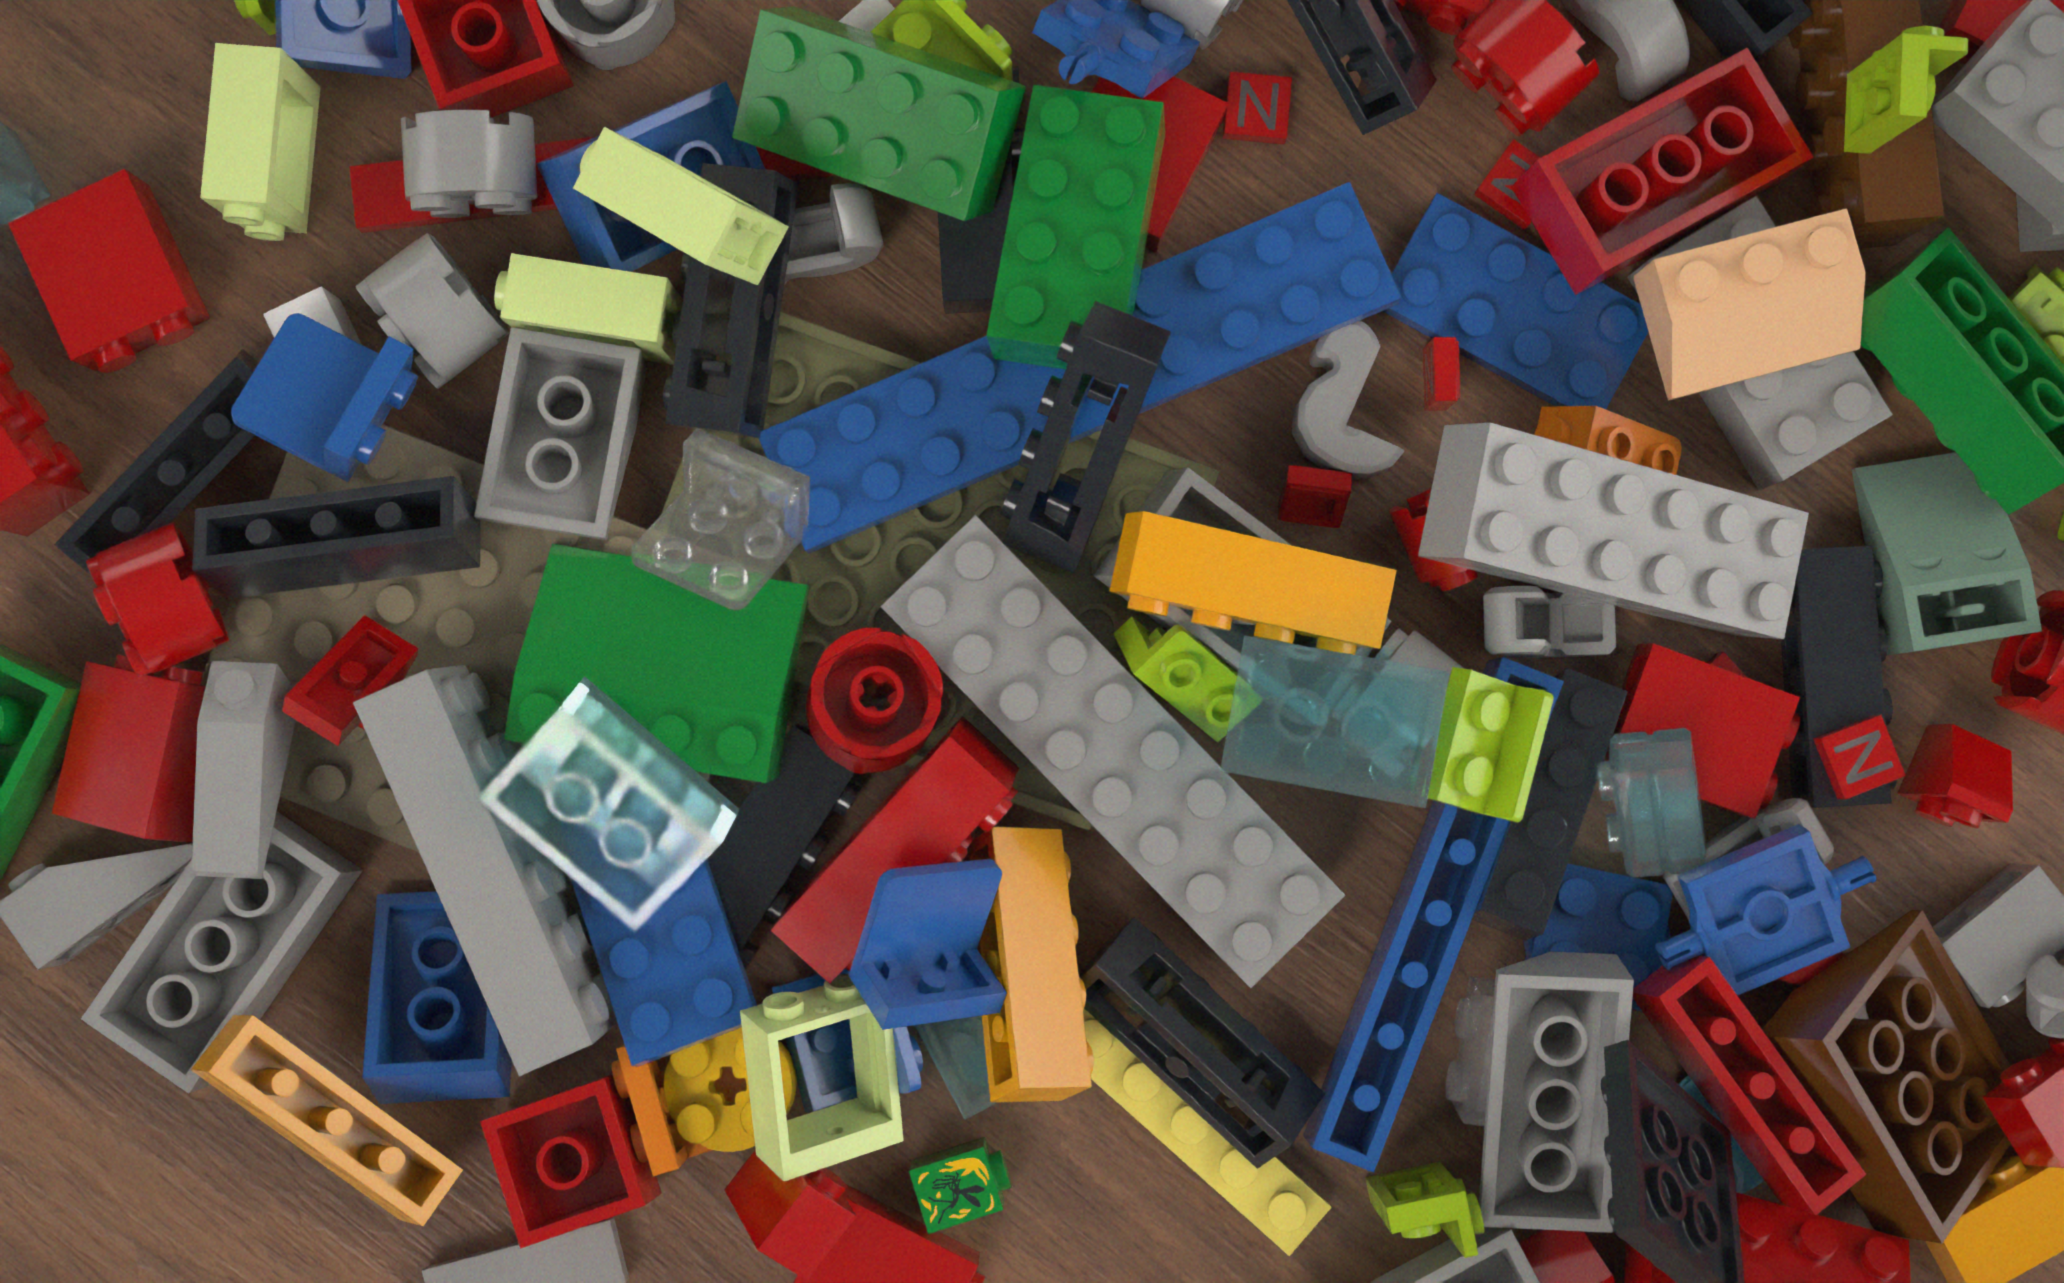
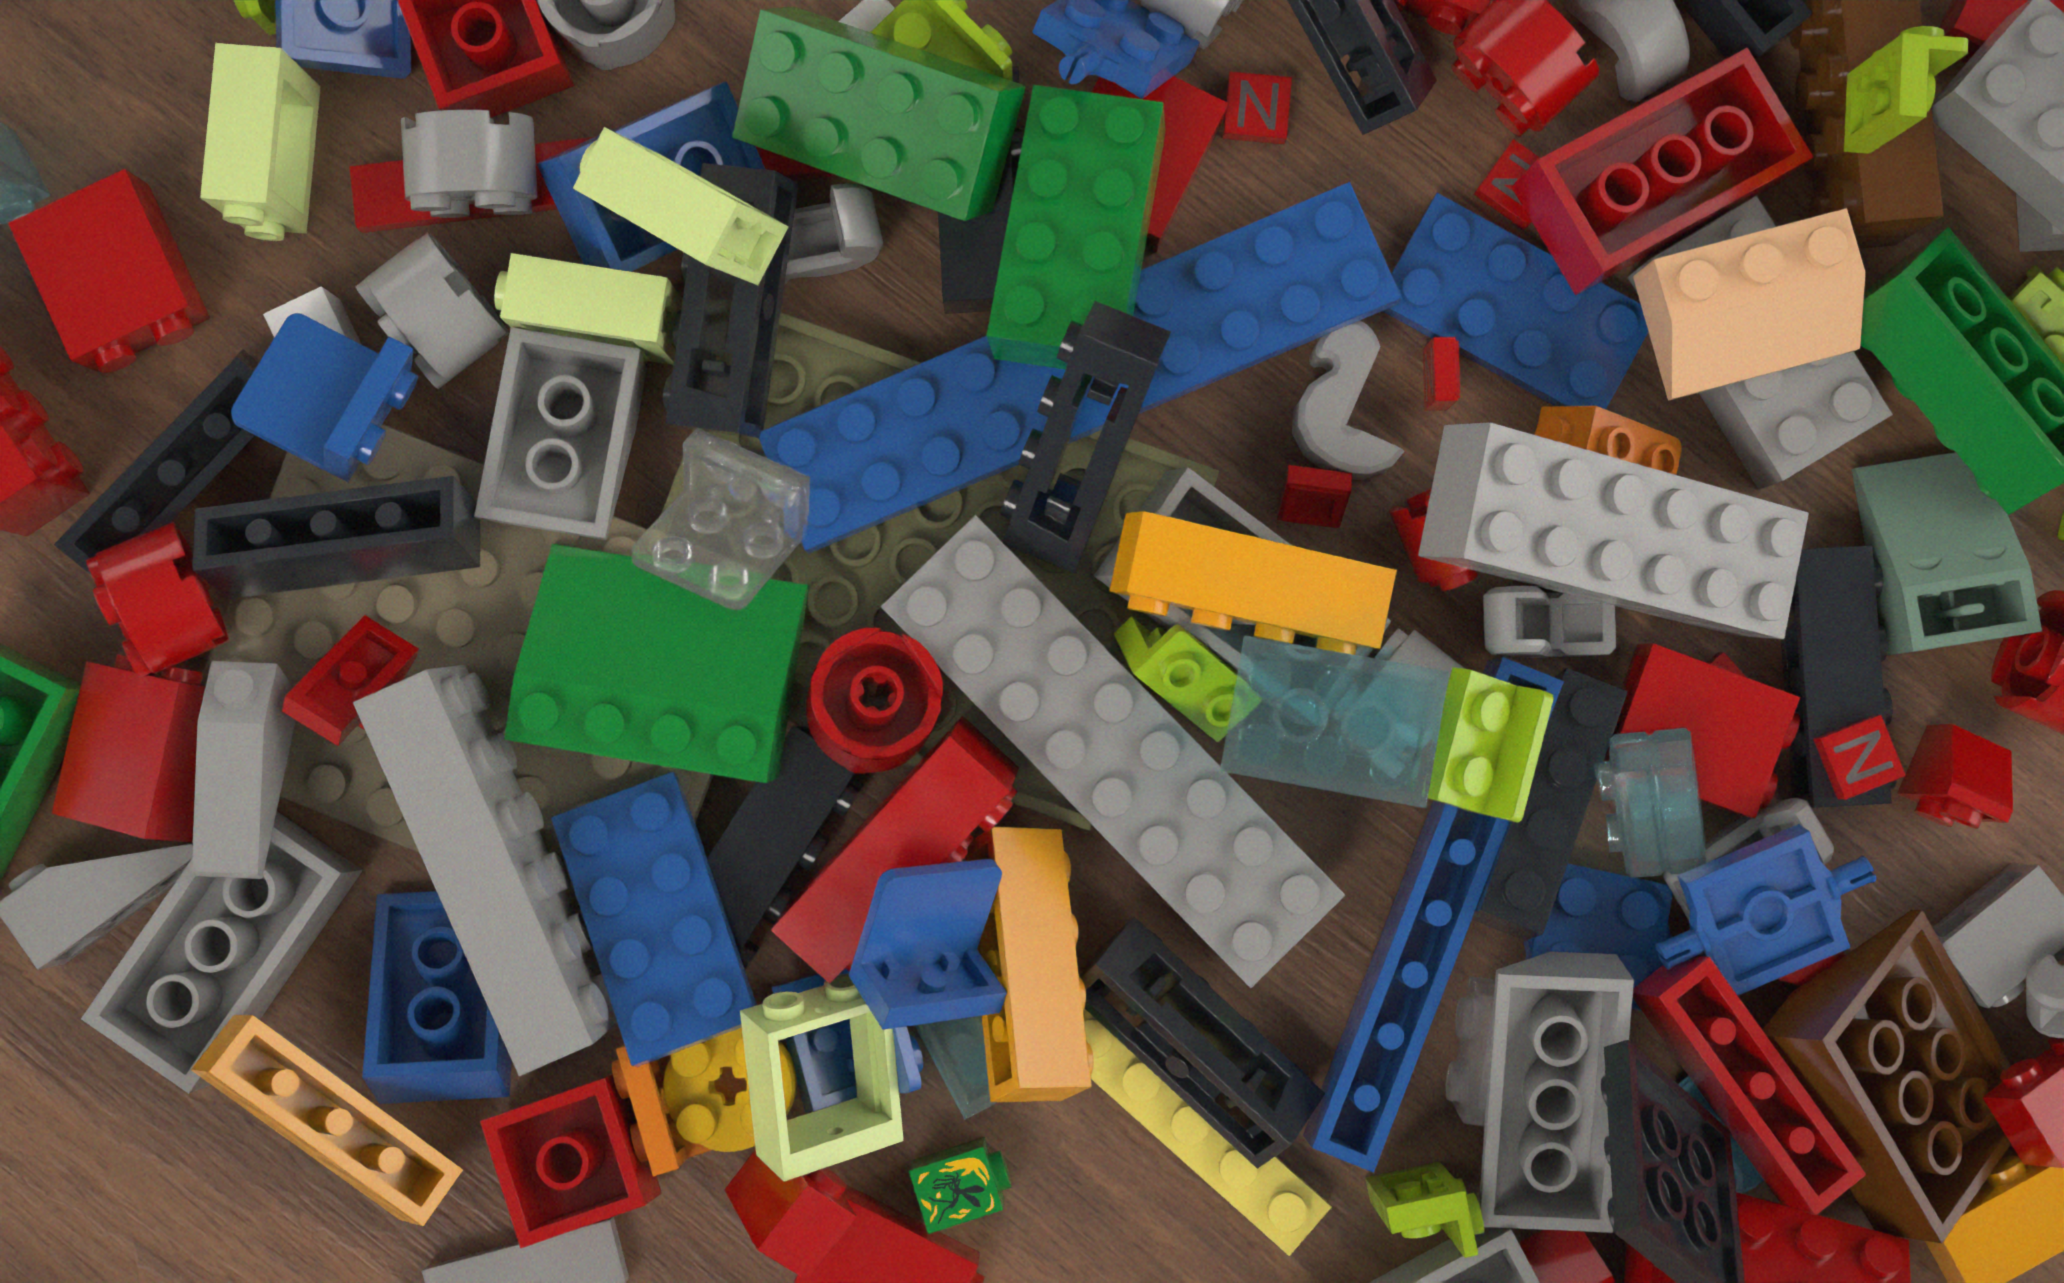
clear light blue brick [477,676,739,931] -> none

